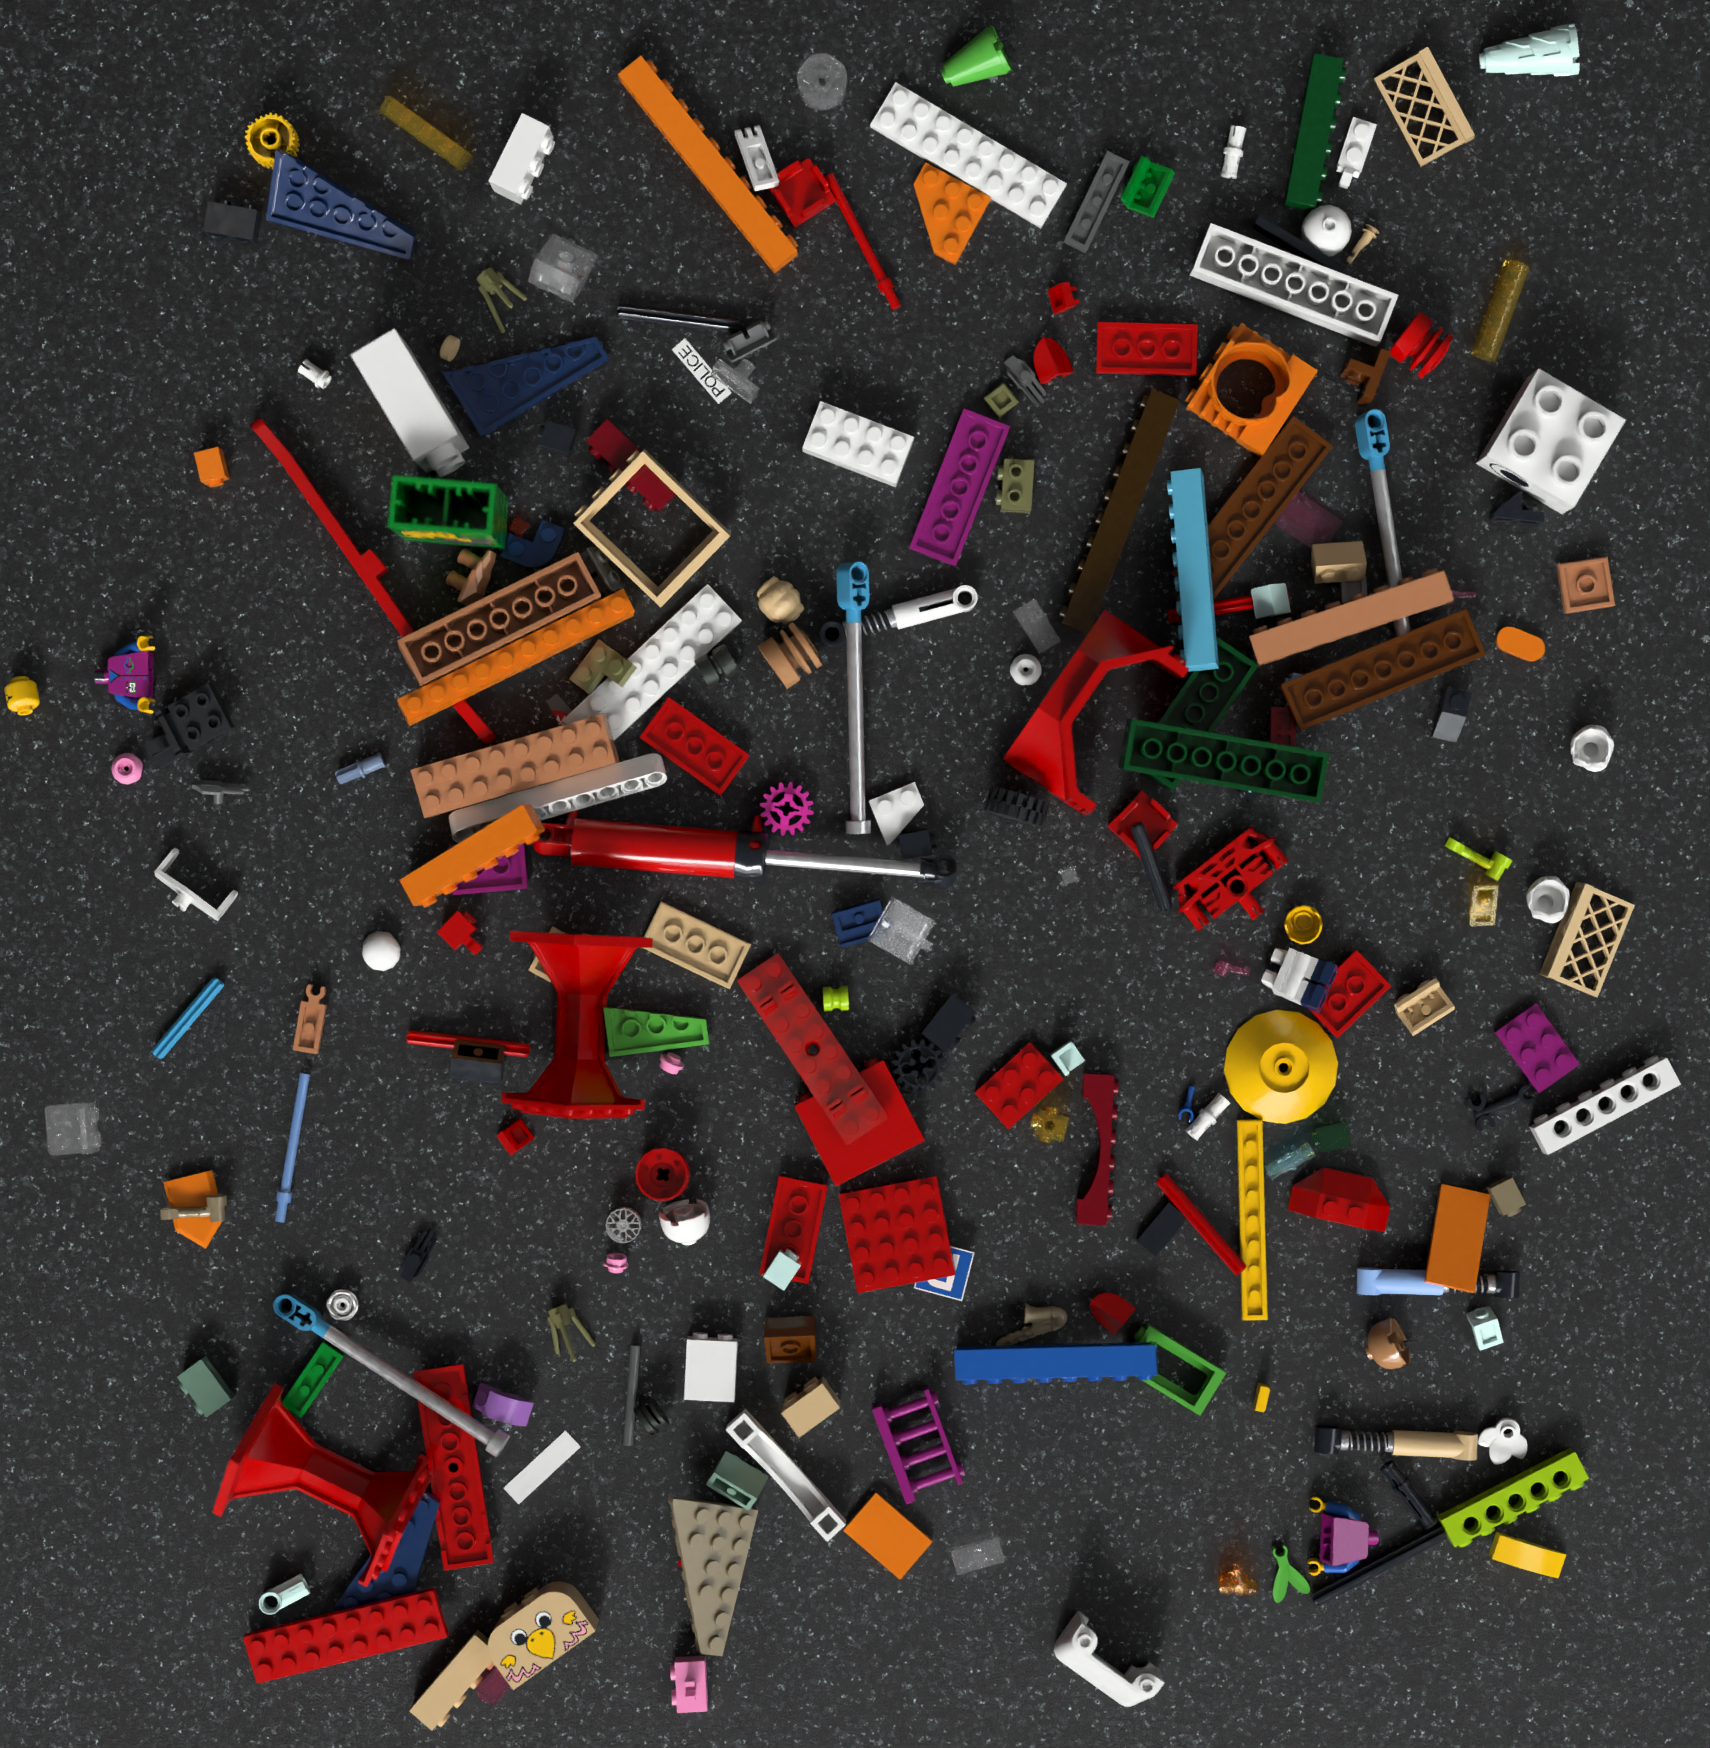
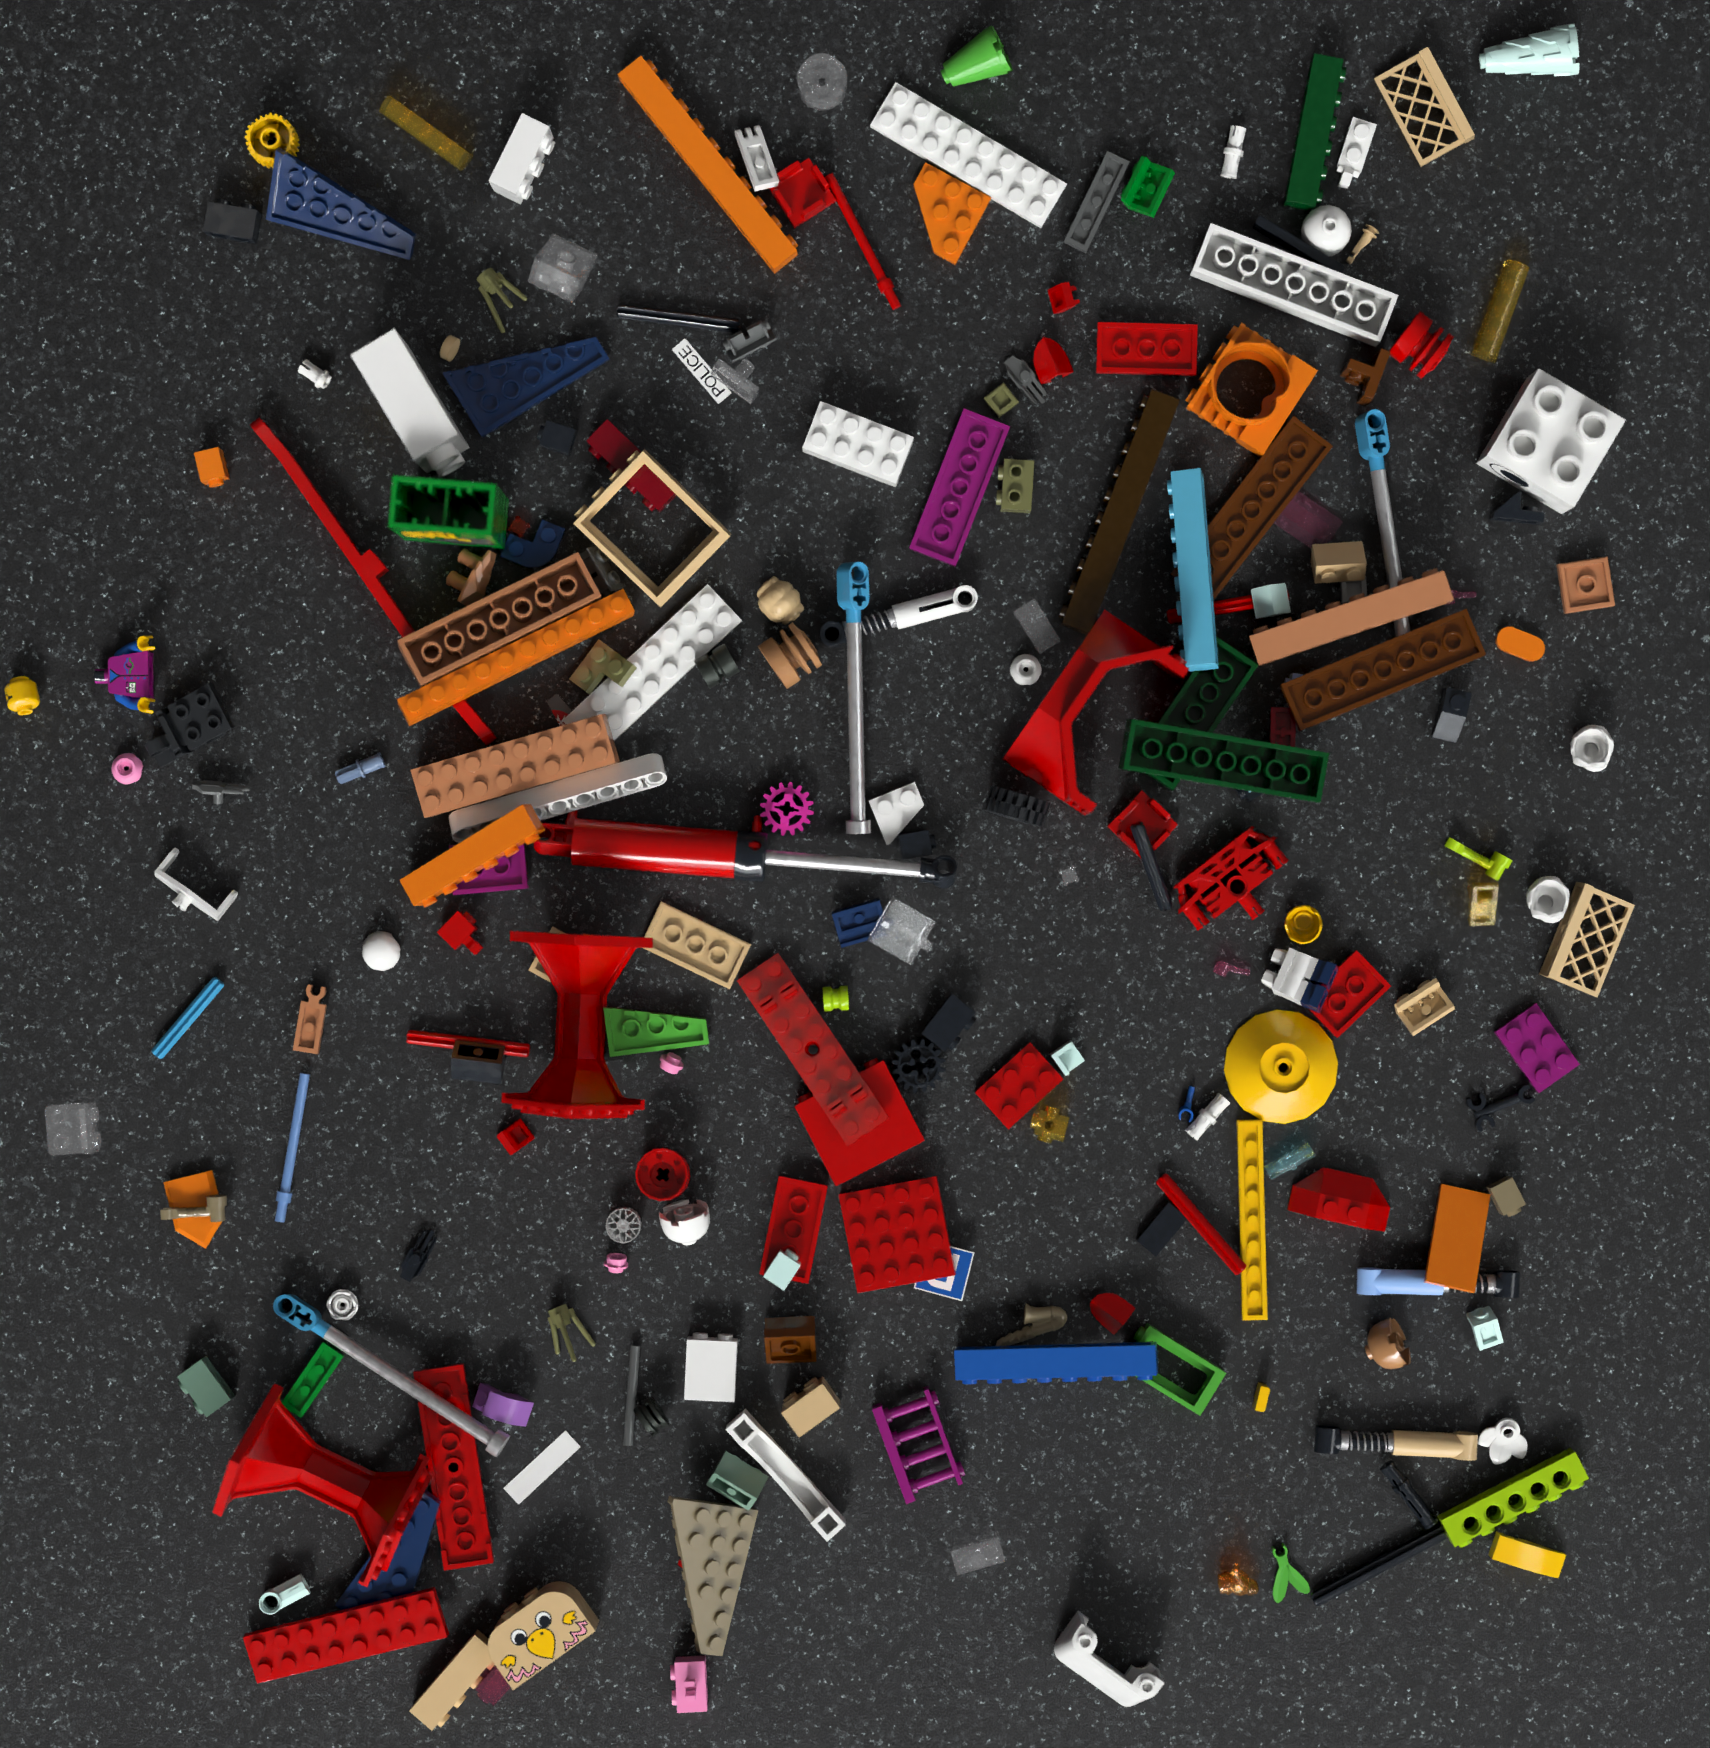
red plate [640,697,750,796] -> none
orange tile [843,1492,933,1579] -> none
dark red arch [1075,1072,1119,1226] -> none
magenta torso [1307,1496,1379,1576] -> none
clear green brick [1311,1120,1351,1152] -> none
white brick [1529,1055,1681,1155] -> none

